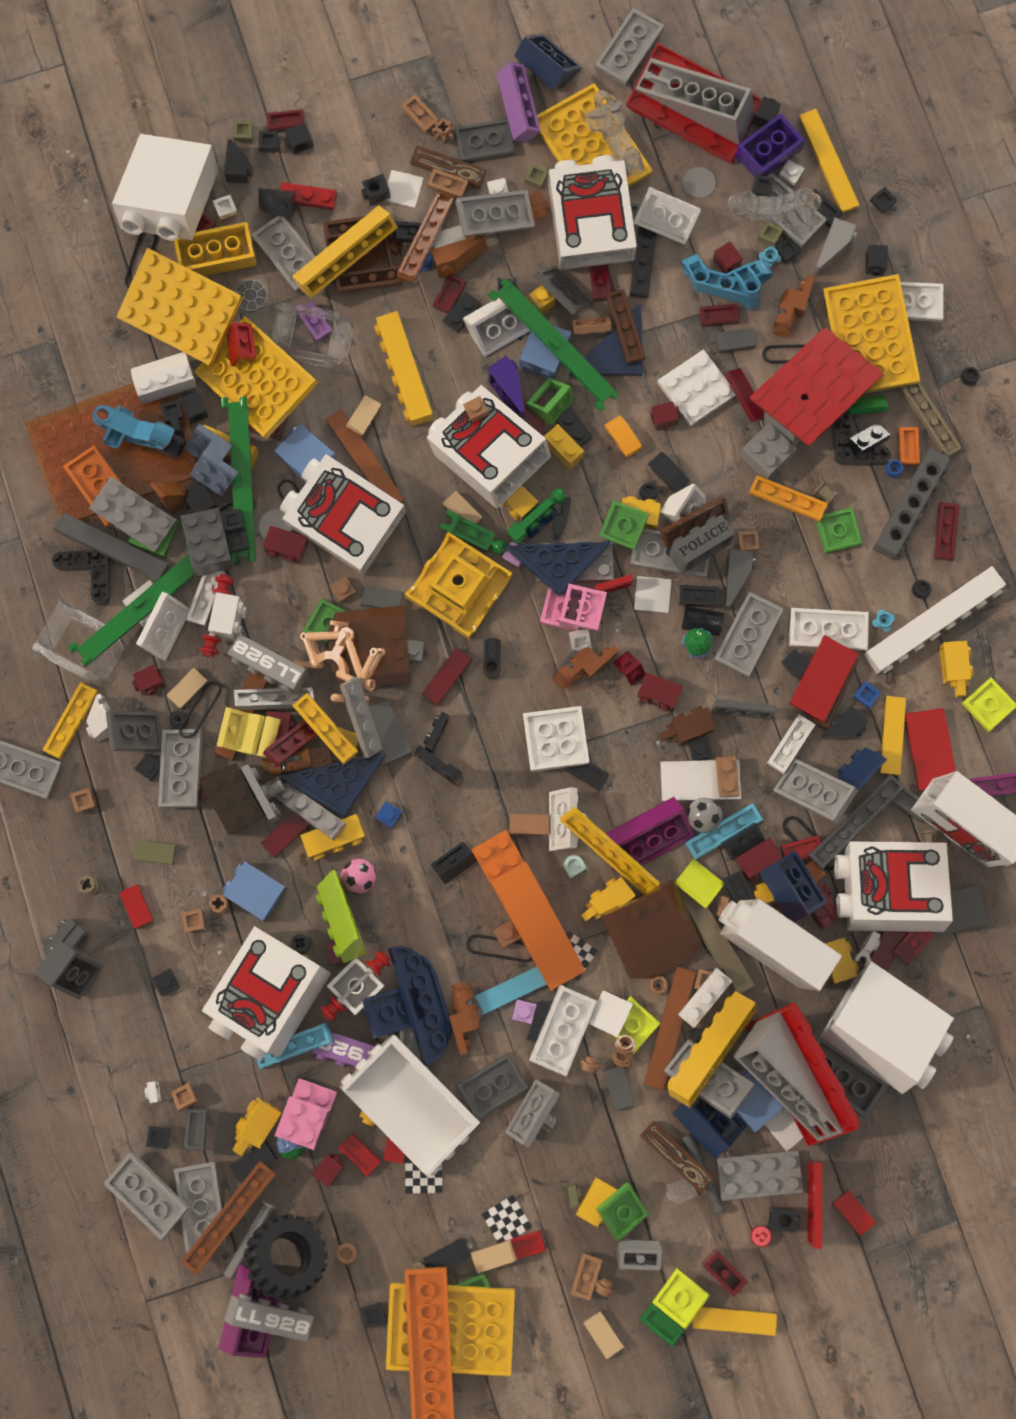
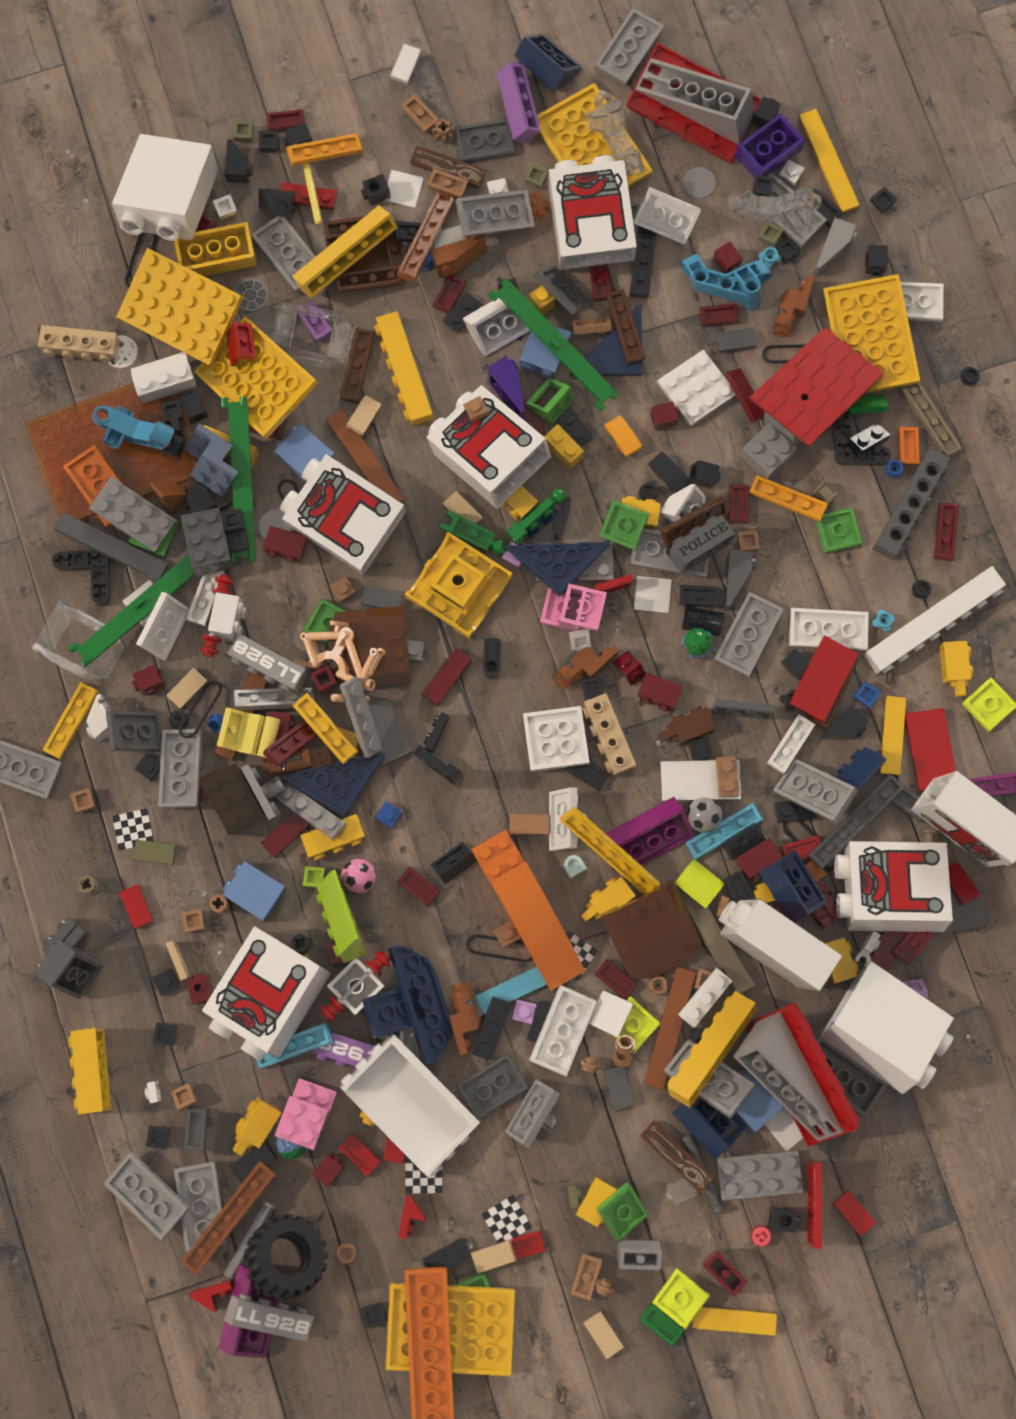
none -> tan brick [38,325,120,362]
none -> yellow brick [68,1028,111,1114]
none -> white sticker [108,336,138,368]
none -> sticker [112,808,154,850]
none -> black plate [153,1023,178,1046]
none -> tan tile [165,941,191,981]
none -> dark red brick [186,973,213,1005]
none -> red slope [189,1279,234,1312]
none -> blue plate [208,714,223,732]
none -> light orange tile [286,133,363,166]
none -> light yellow piece [302,163,322,225]
none -> lime plate [303,866,325,888]
none -> dark red brick [310,665,339,696]
none -> reddish brown tile [340,327,375,403]
none -> white tile [391,44,421,84]
none -> dark red tile [397,866,440,907]
none -> red slope [398,1194,427,1239]
none -> black plate [472,996,512,1061]
none -> black plate [581,676,604,700]
none -> tan brick [582,693,636,777]
none -> dark red tile [594,959,638,1000]
none -> black brick [689,460,721,488]
none -> dark red tile [729,484,749,524]
none -> black plate [774,801,817,824]
none -> black plate [780,689,795,712]
none -> lavender plate [902,979,928,998]
none -> red tile [949,862,980,905]

